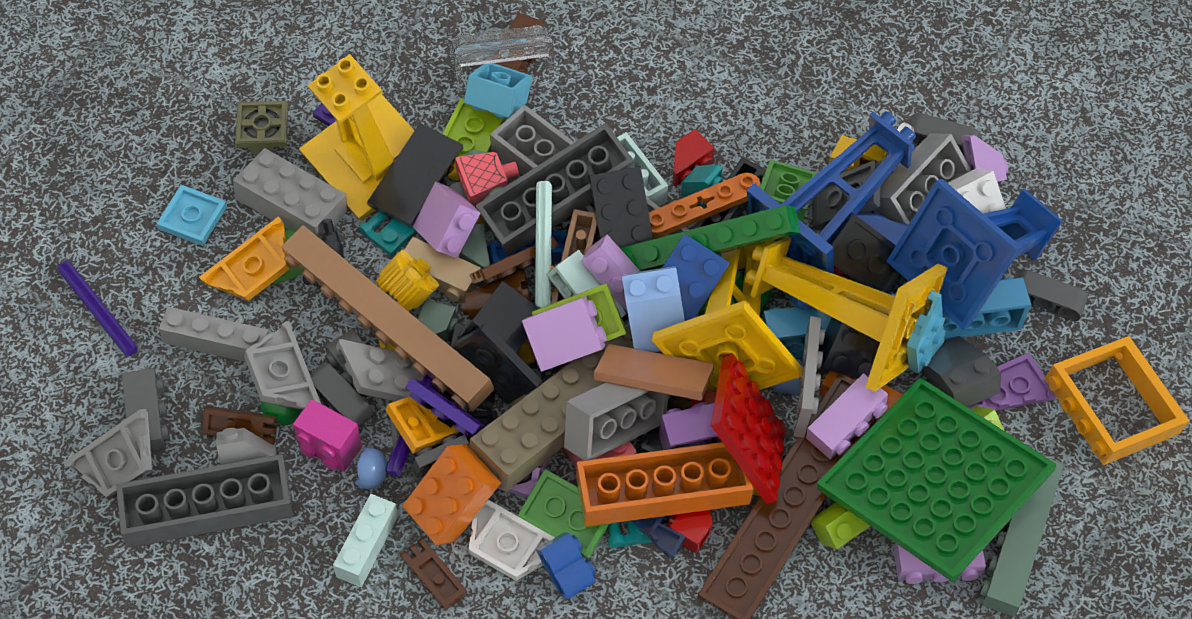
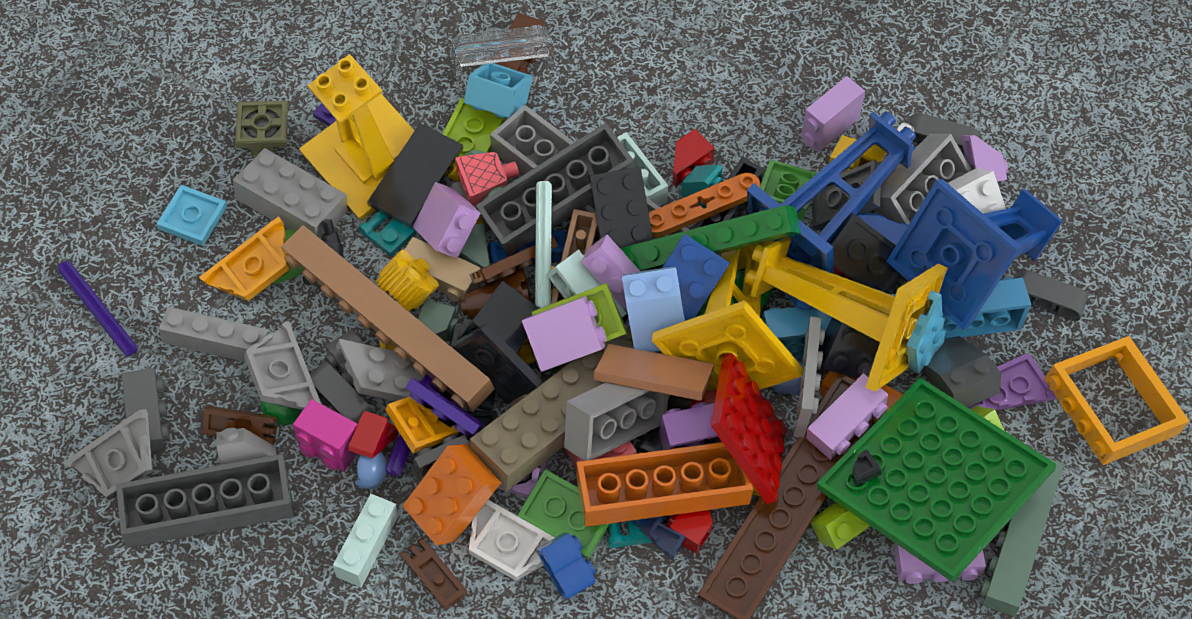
none -> red slope [348,411,399,459]
none -> lavender brick [801,76,865,152]
none -> black tile [853,449,881,486]

